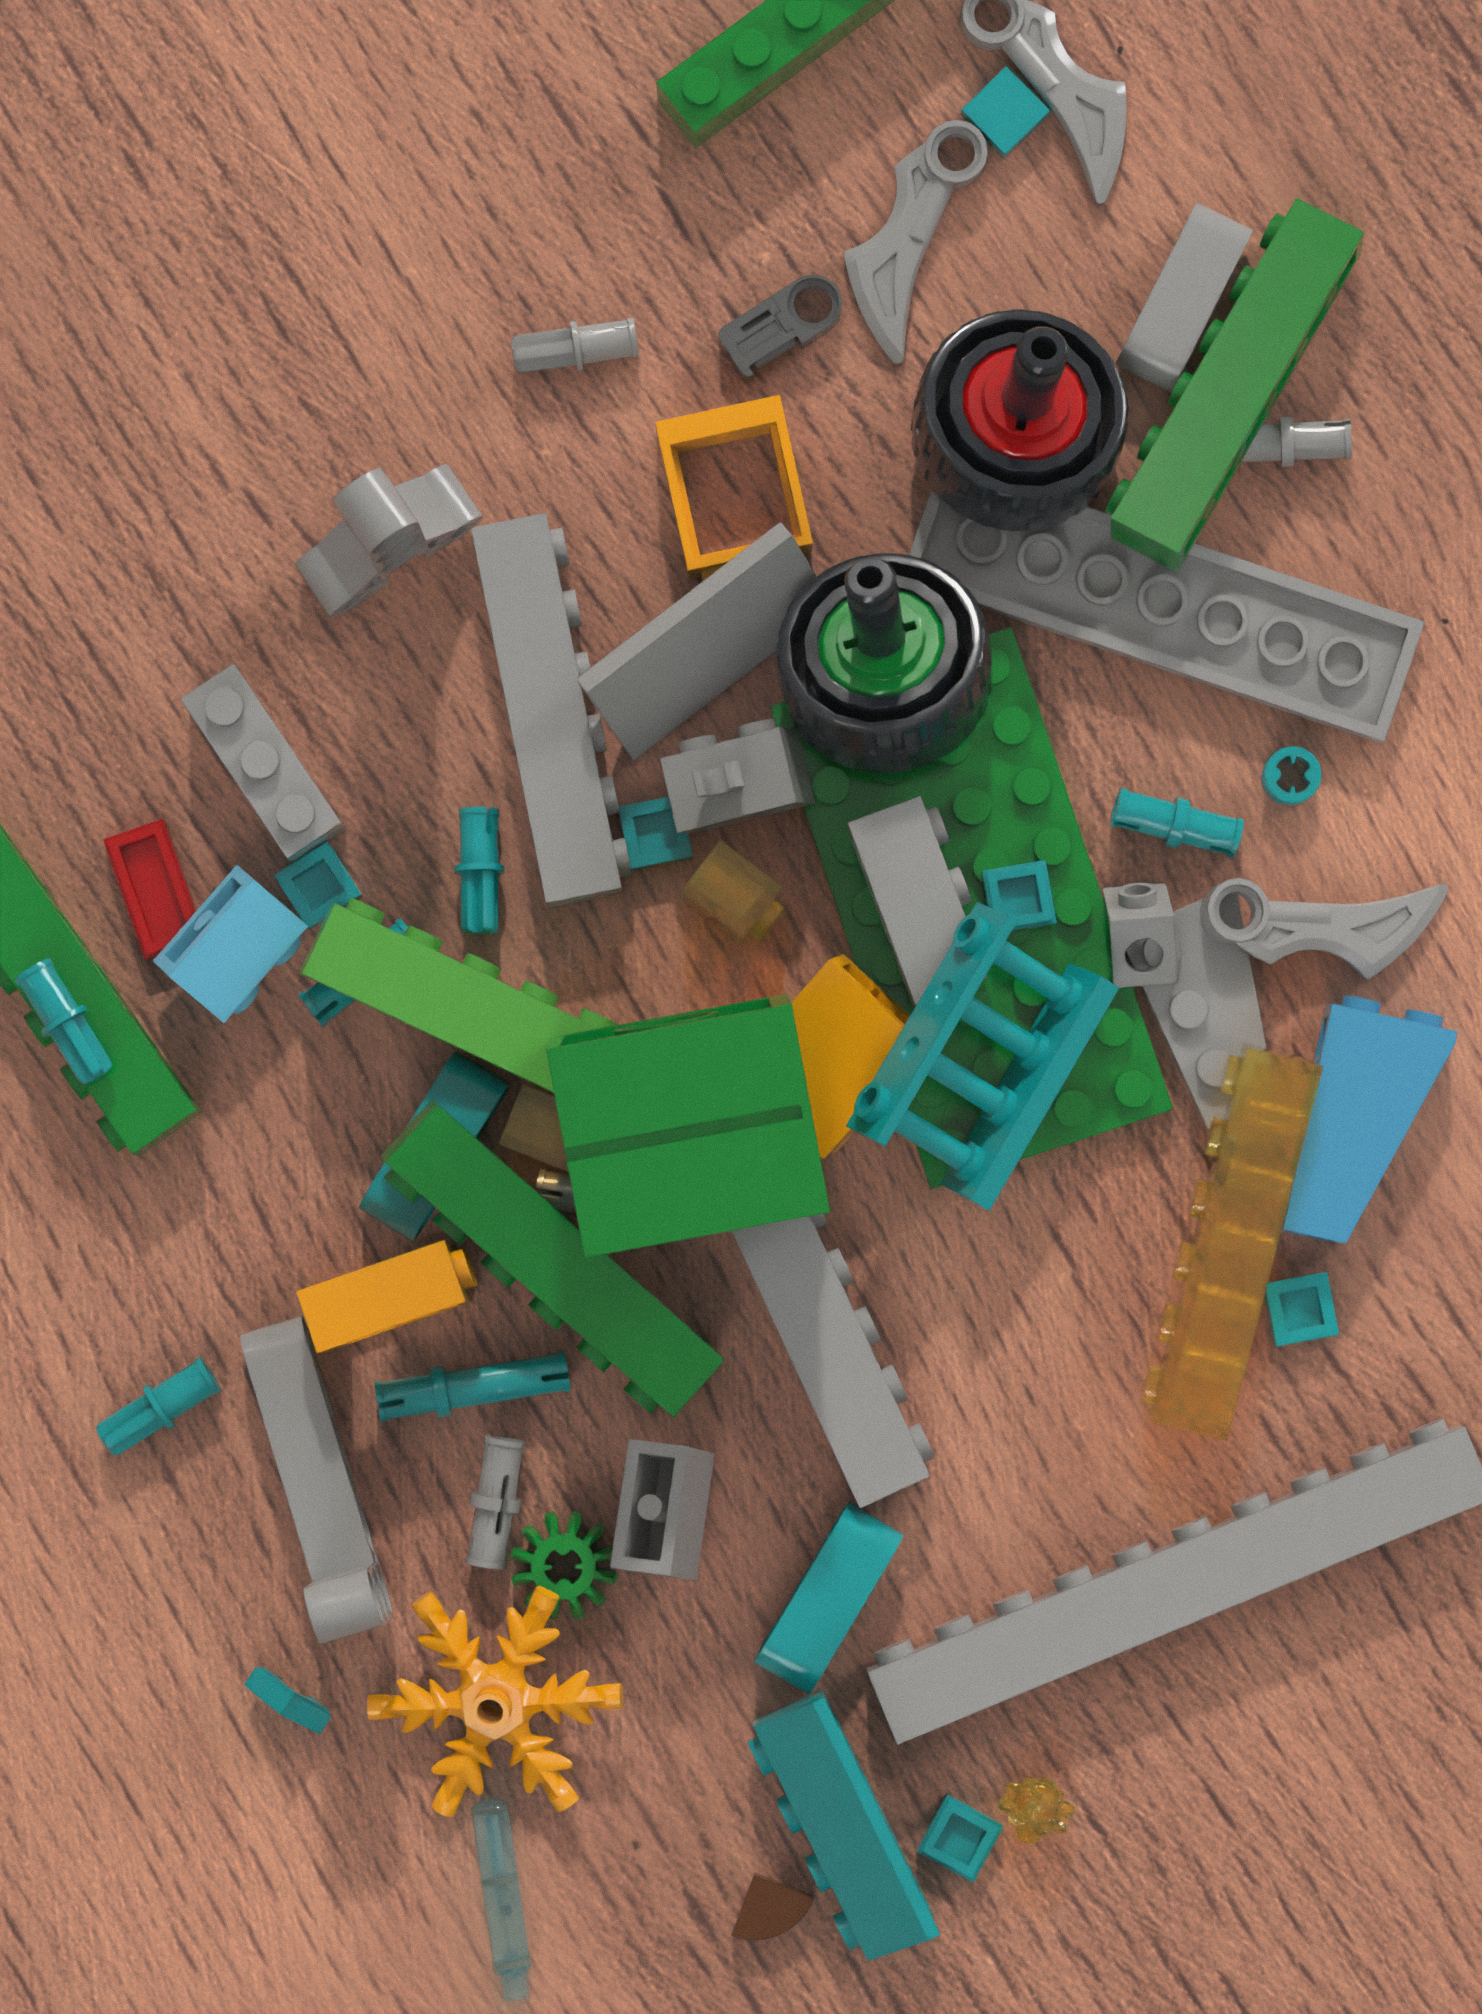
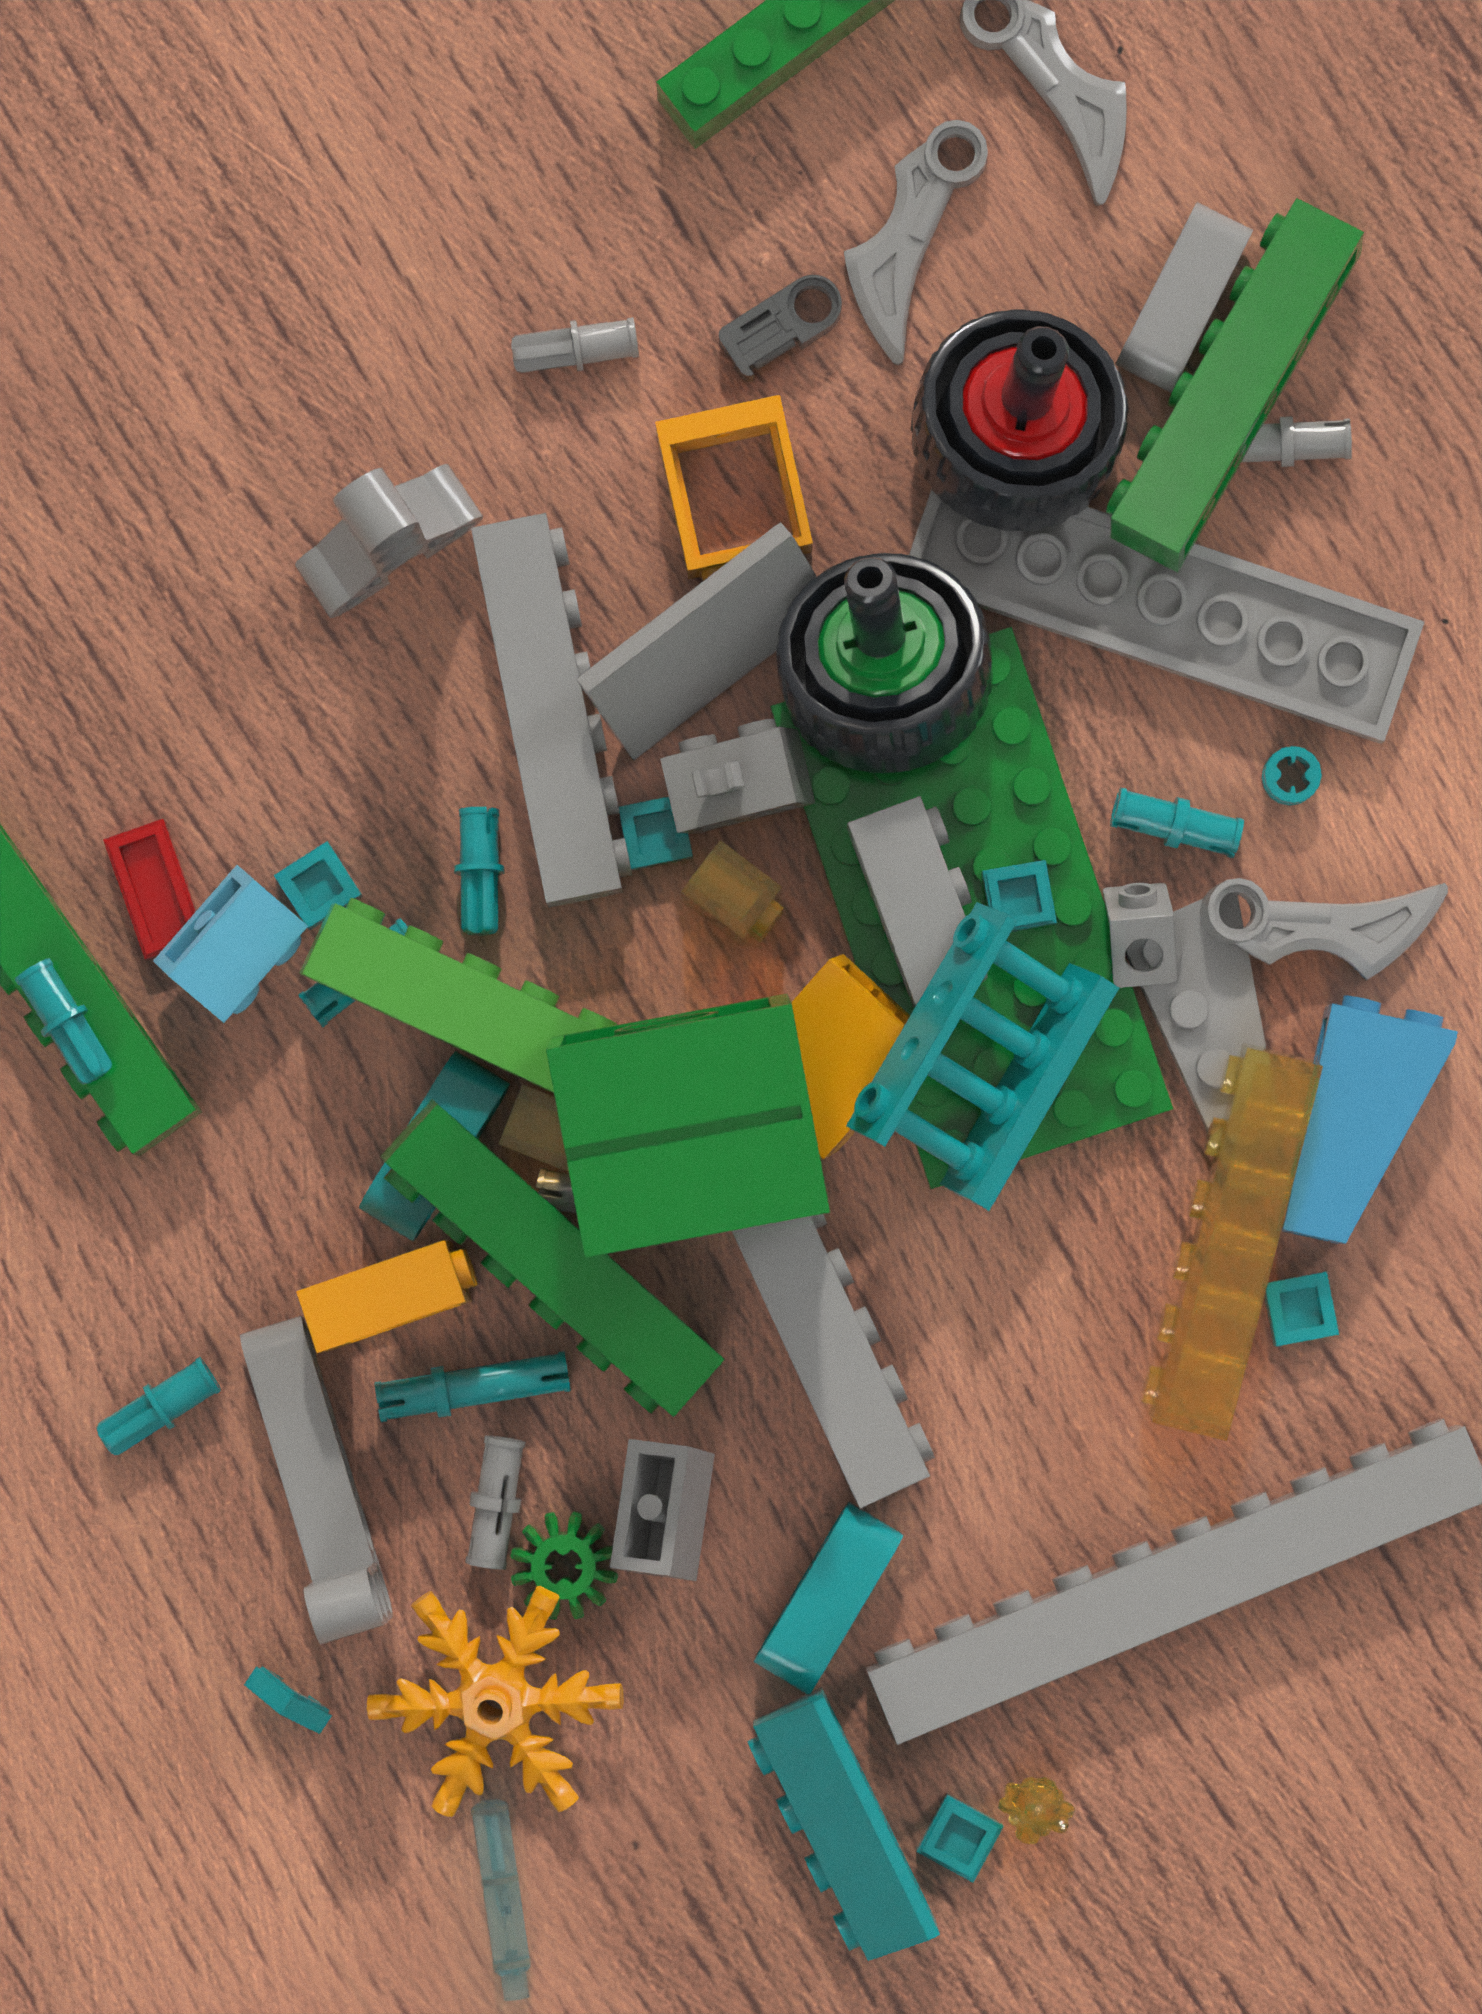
light grey brick [181,663,346,863] -> none
reddish brown tile [732,1873,815,1940] -> none
teal tile [960,66,1050,159] -> none

